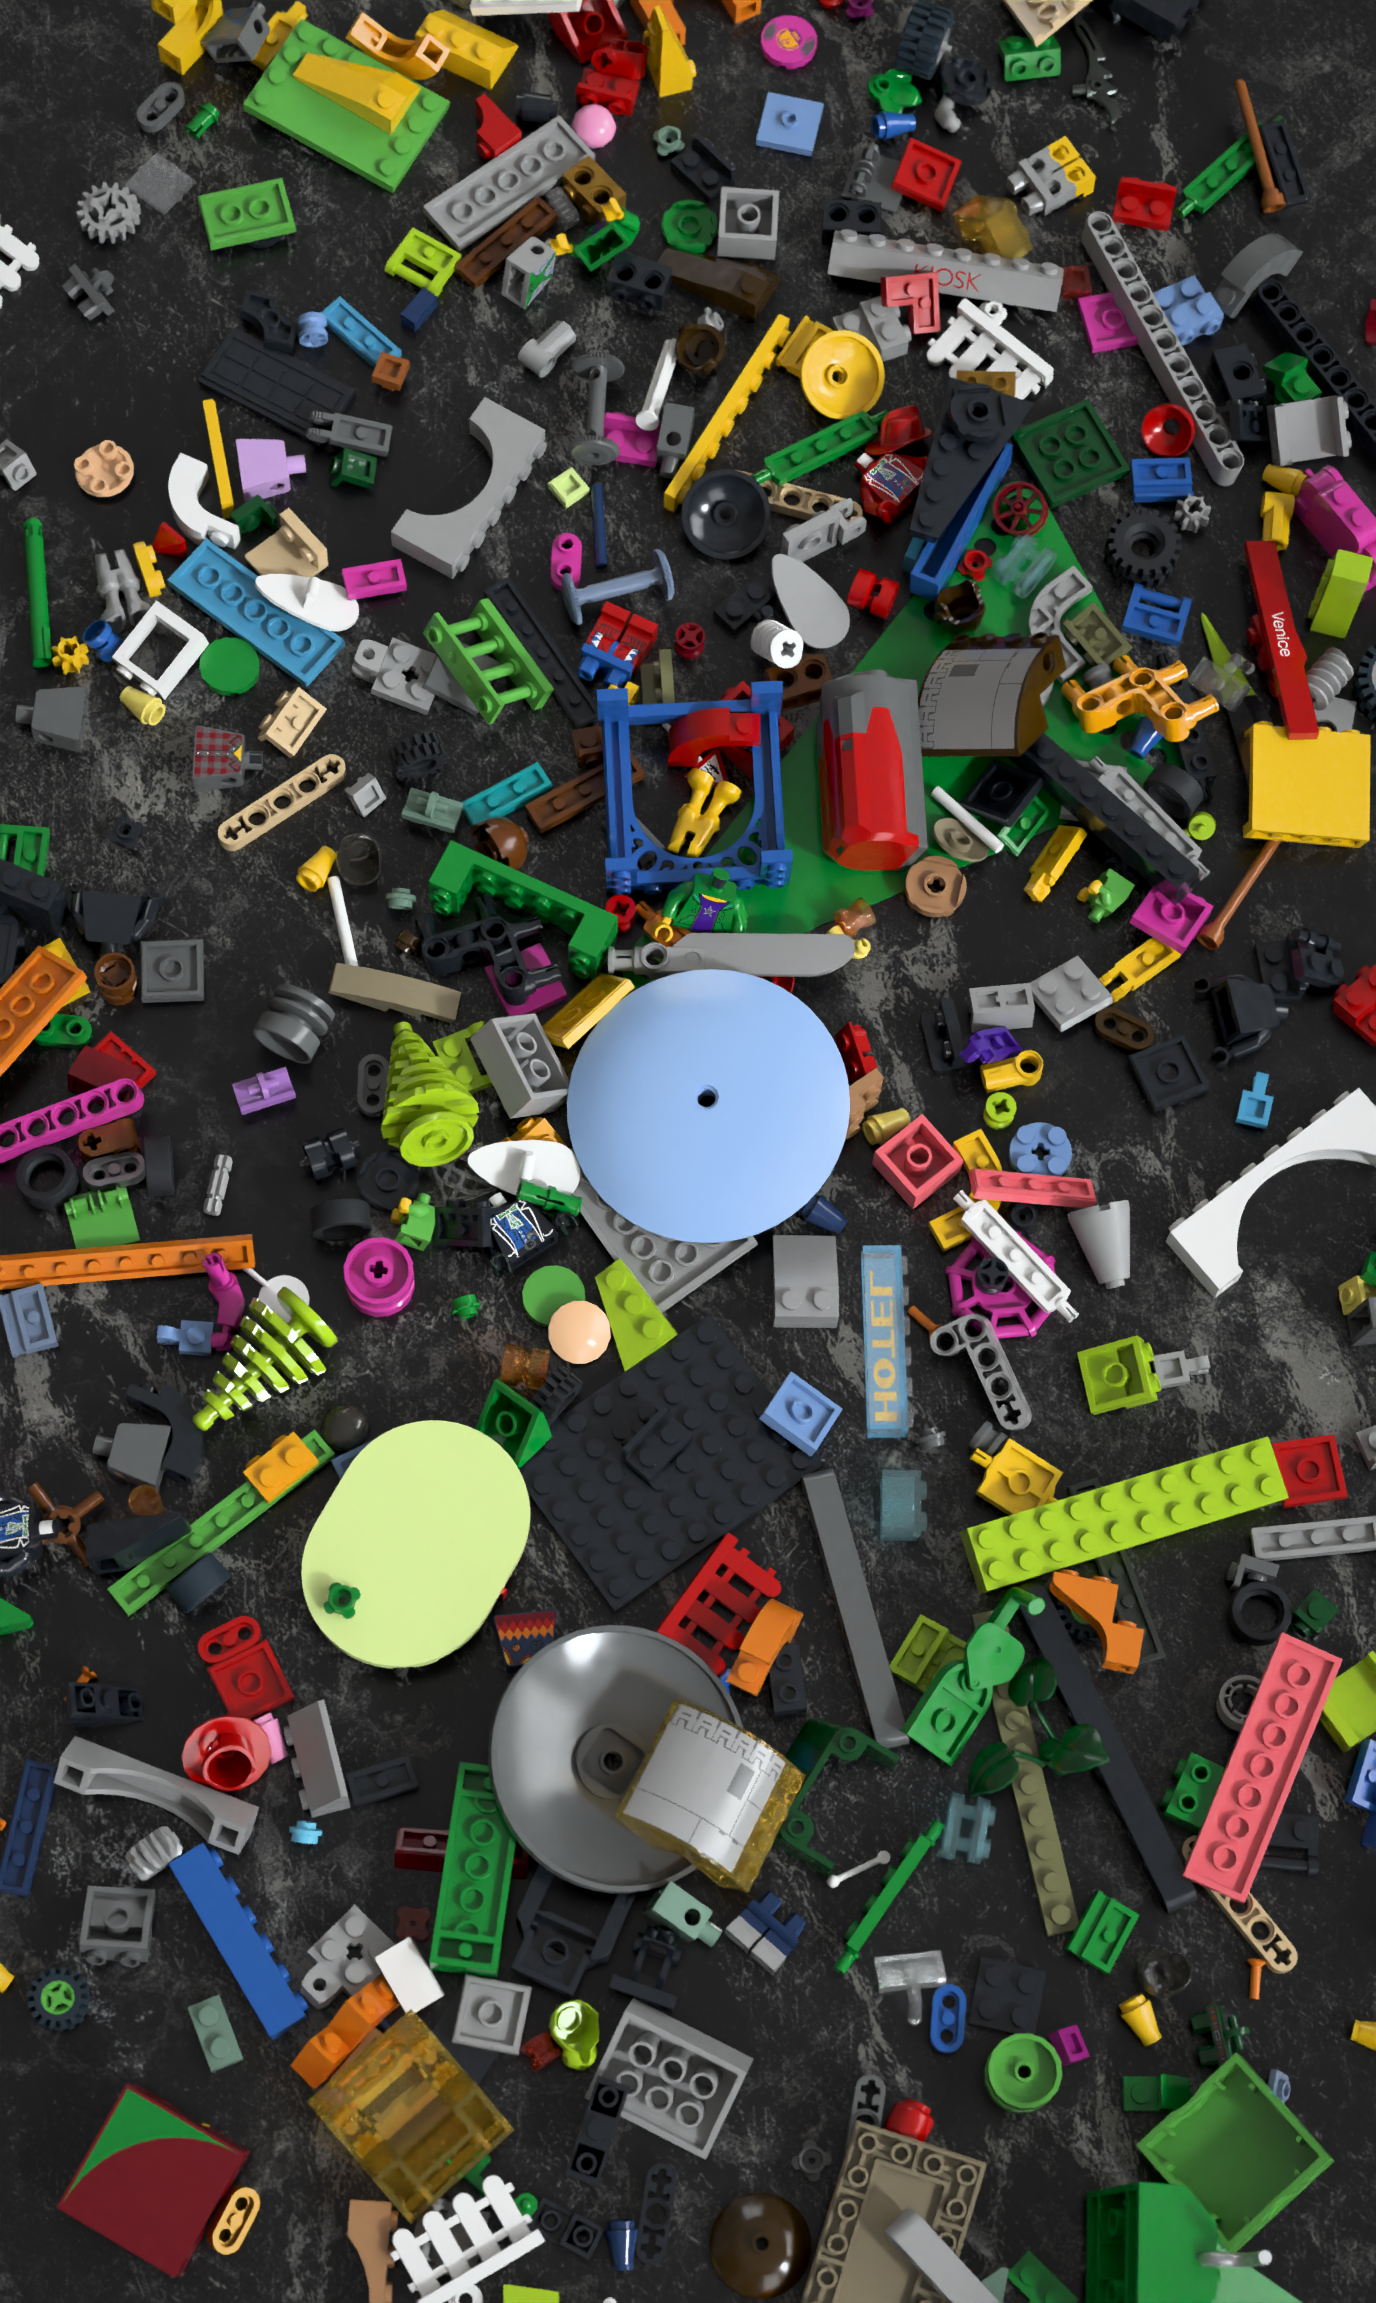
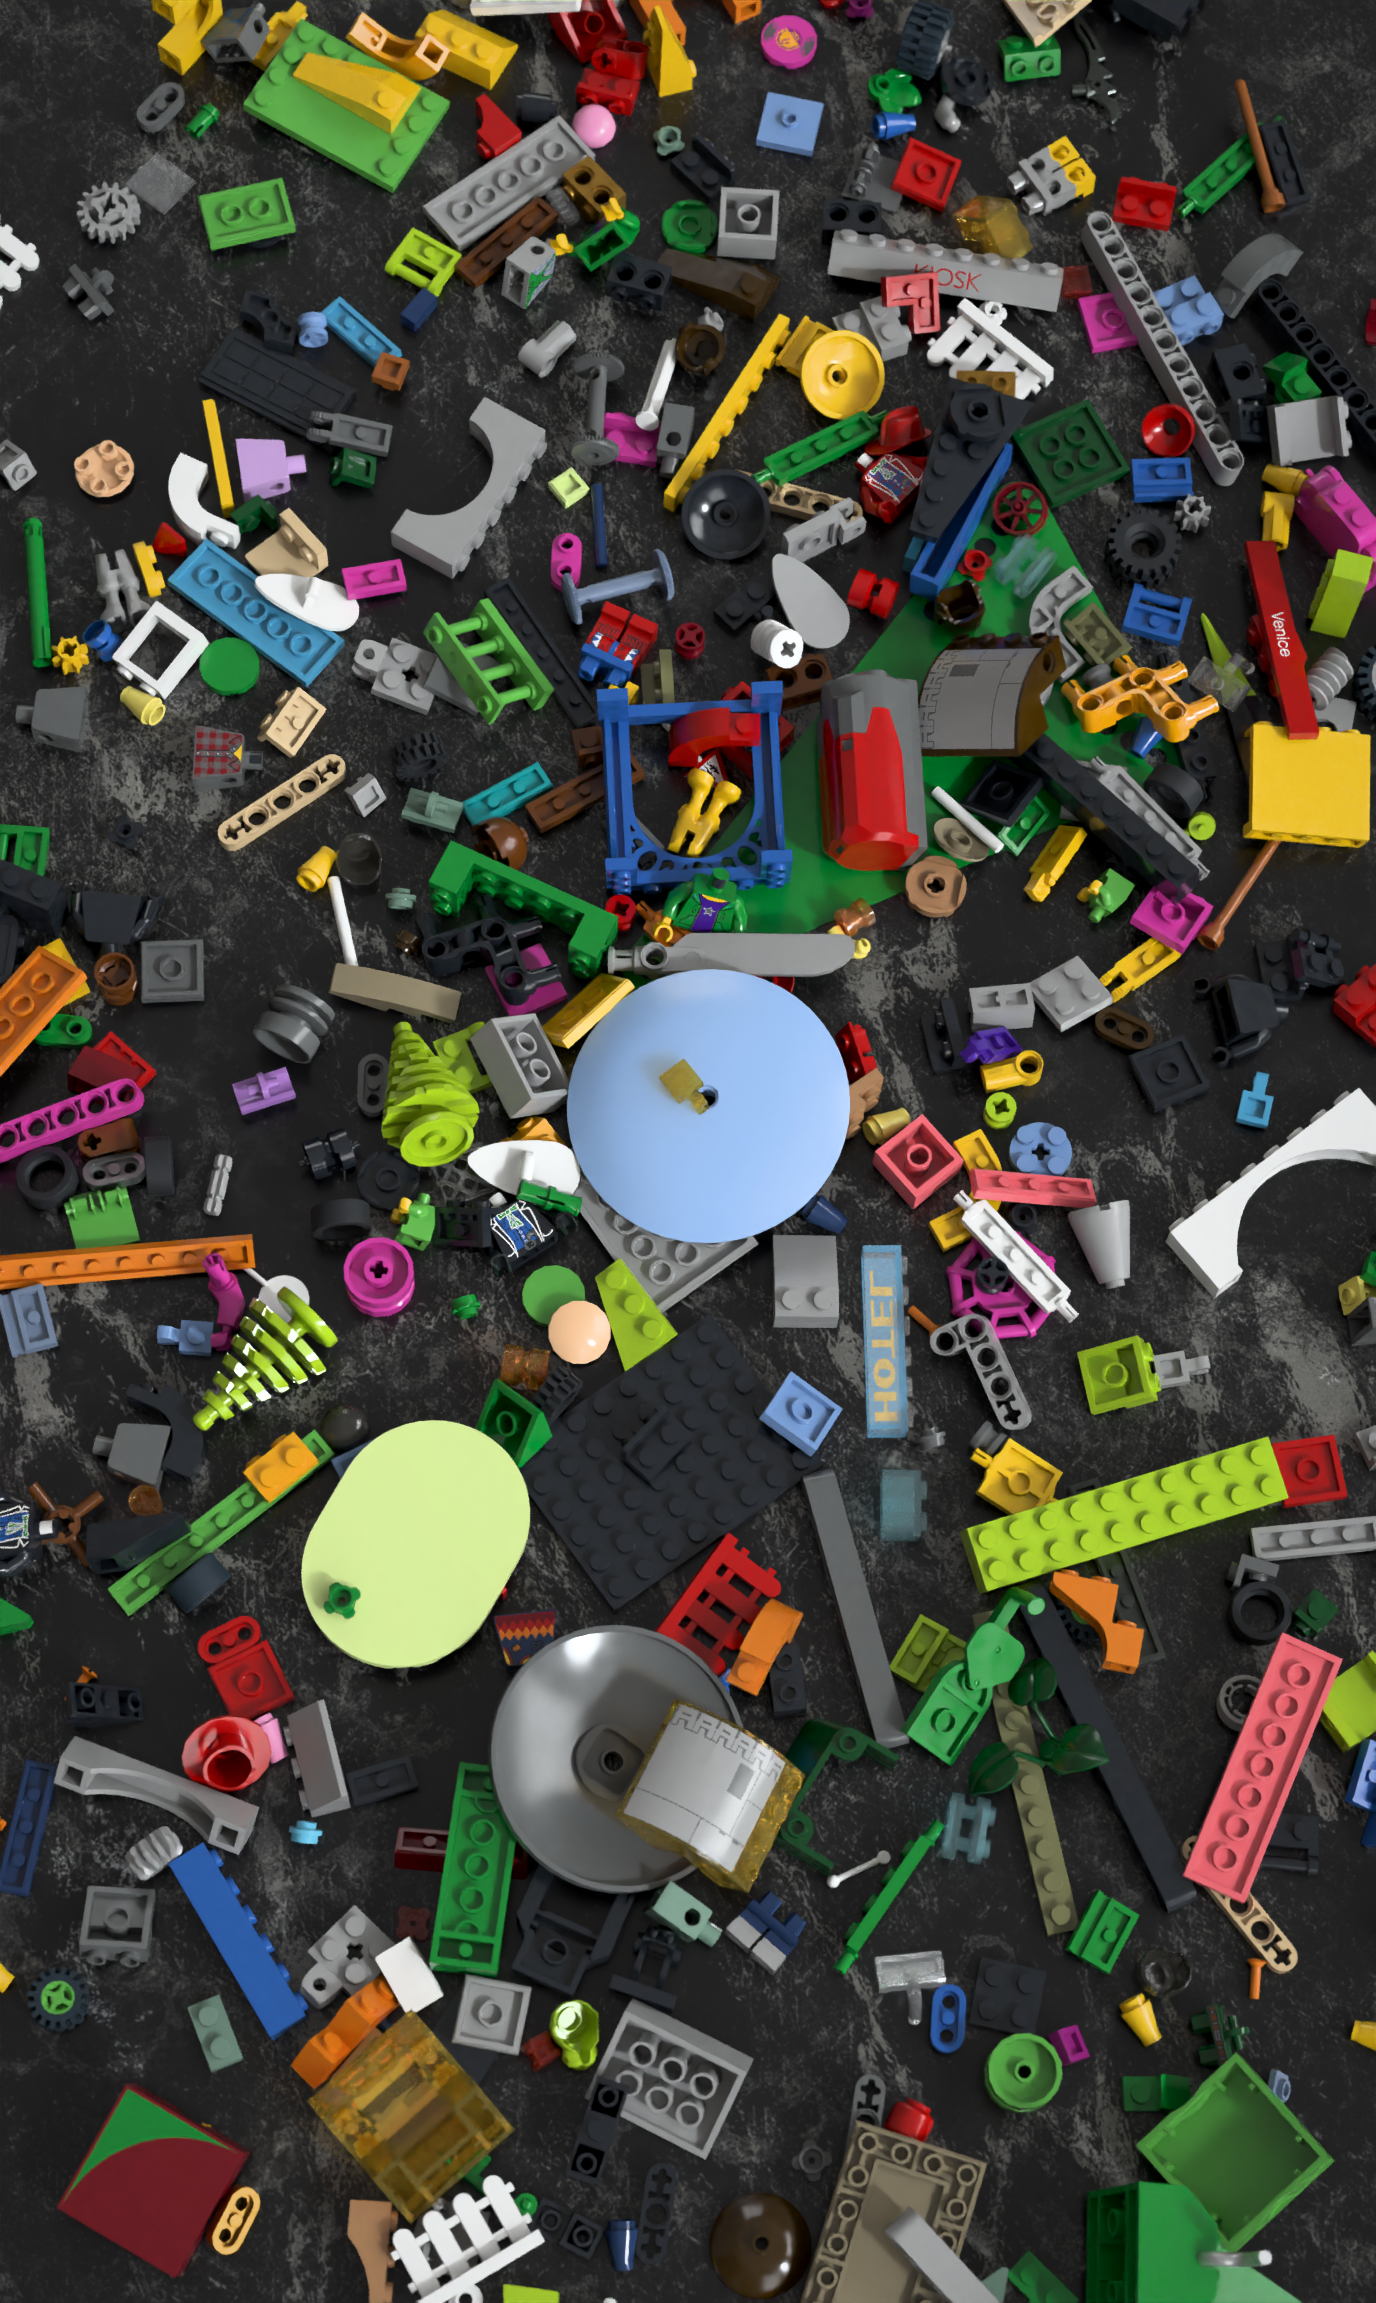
green brick [1160,1752,1225,1834] -> none
none -> clear yellow plate [659,1059,710,1115]

